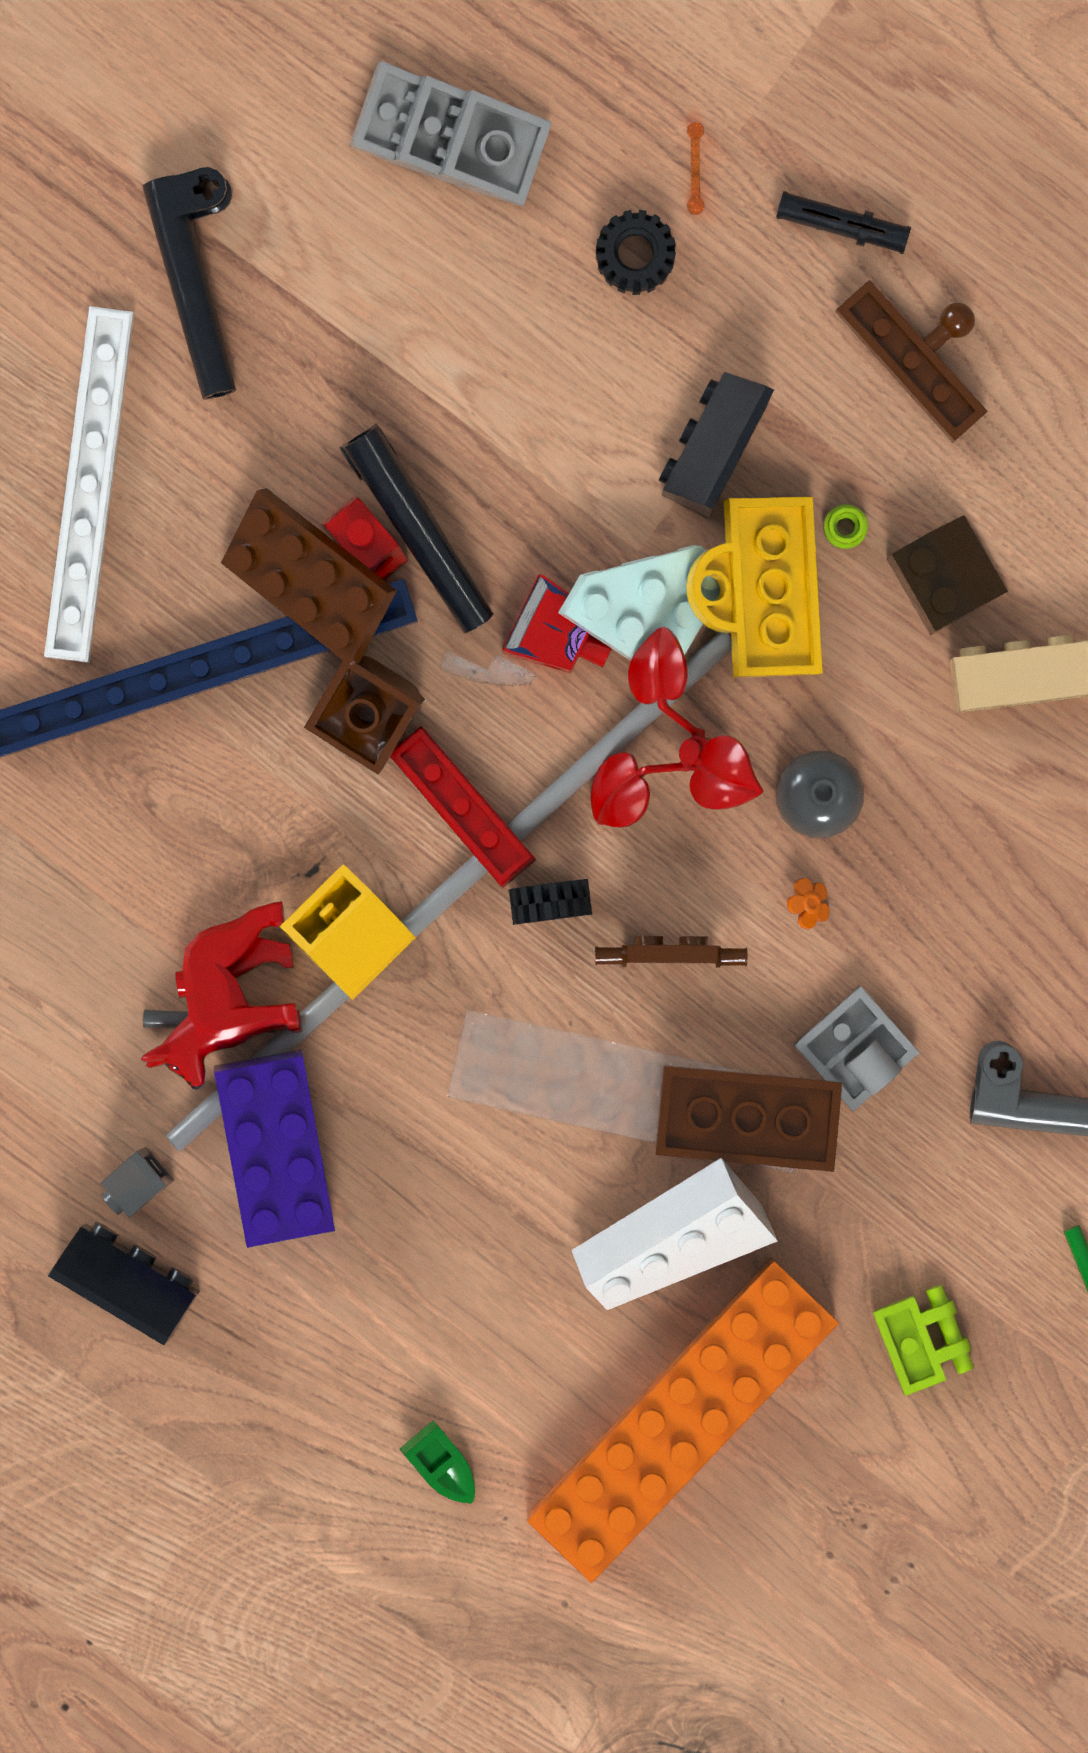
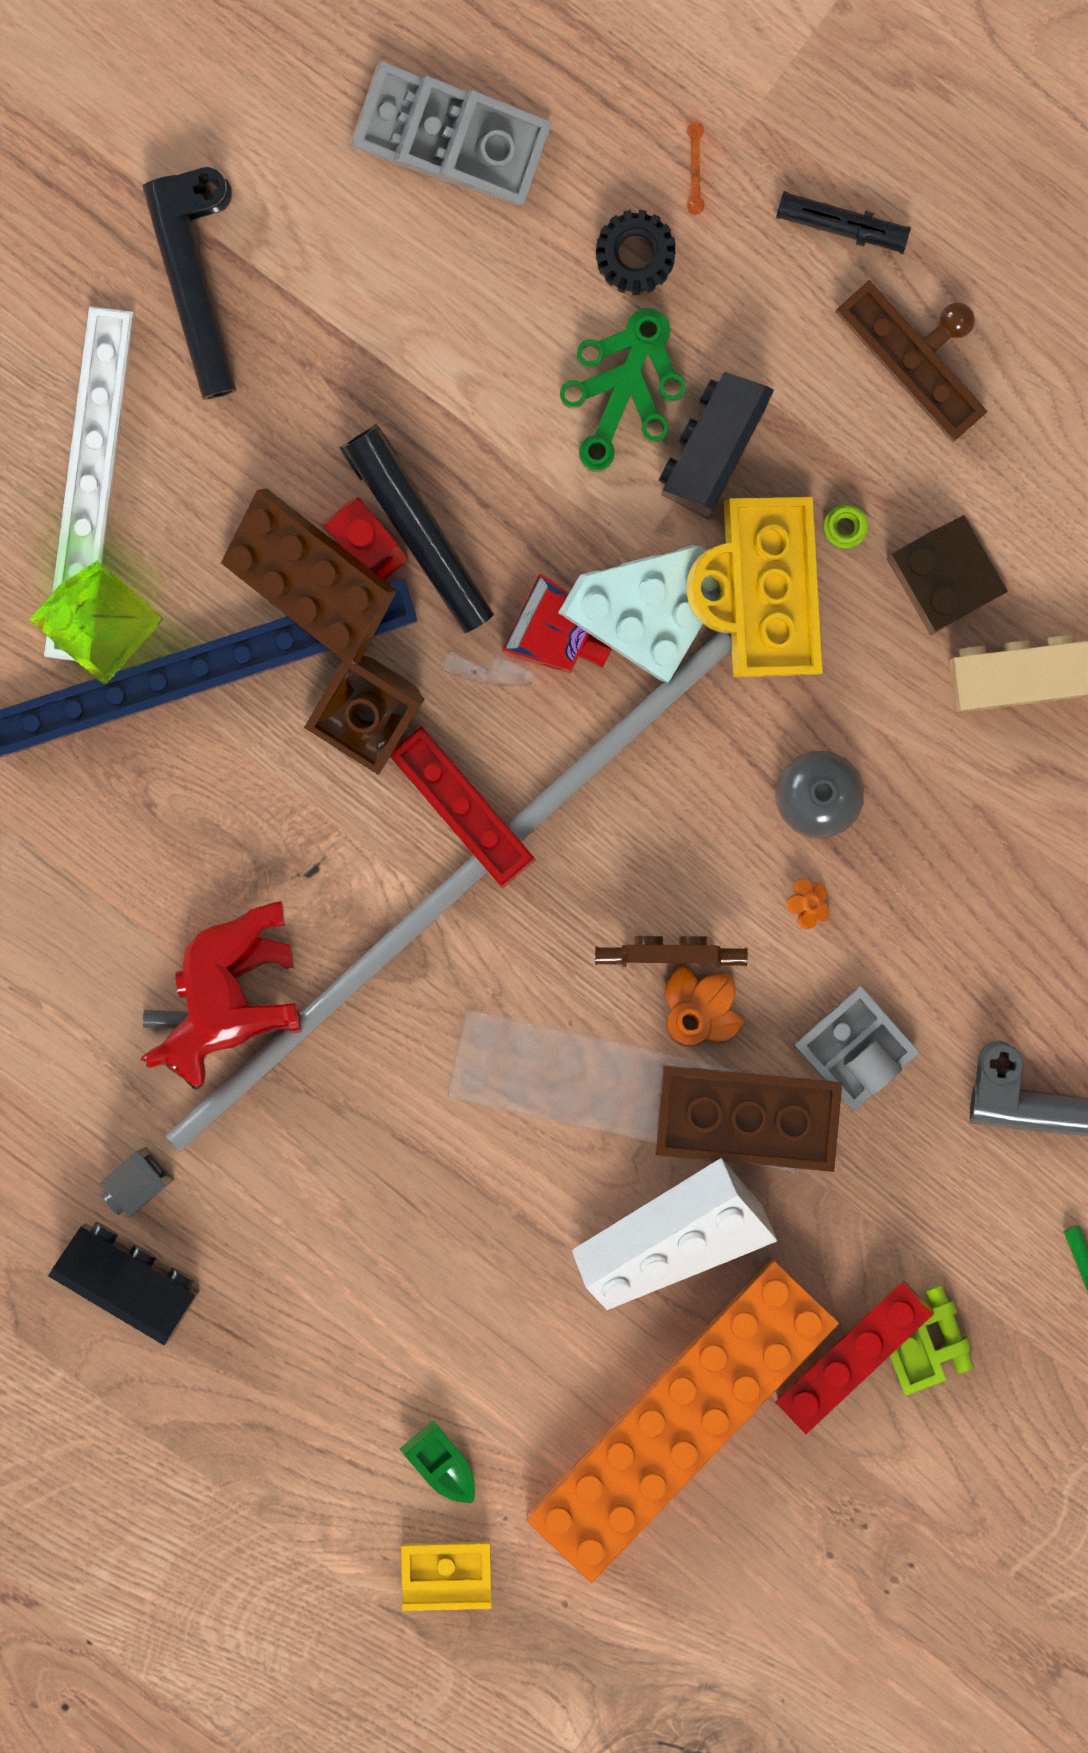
dark purple brick [214,1050,335,1248] -> none
yellow slope [280,864,416,1000] -> none
black tyre [508,879,593,925] -> none
red plant [590,626,764,828] -> none
none -> clear neon green slope [29,560,163,685]
none -> yellow plate [401,1541,492,1611]
none -> green plant [560,308,685,472]
none -> orange plate [664,965,745,1047]
none -> red plate [775,1280,935,1434]

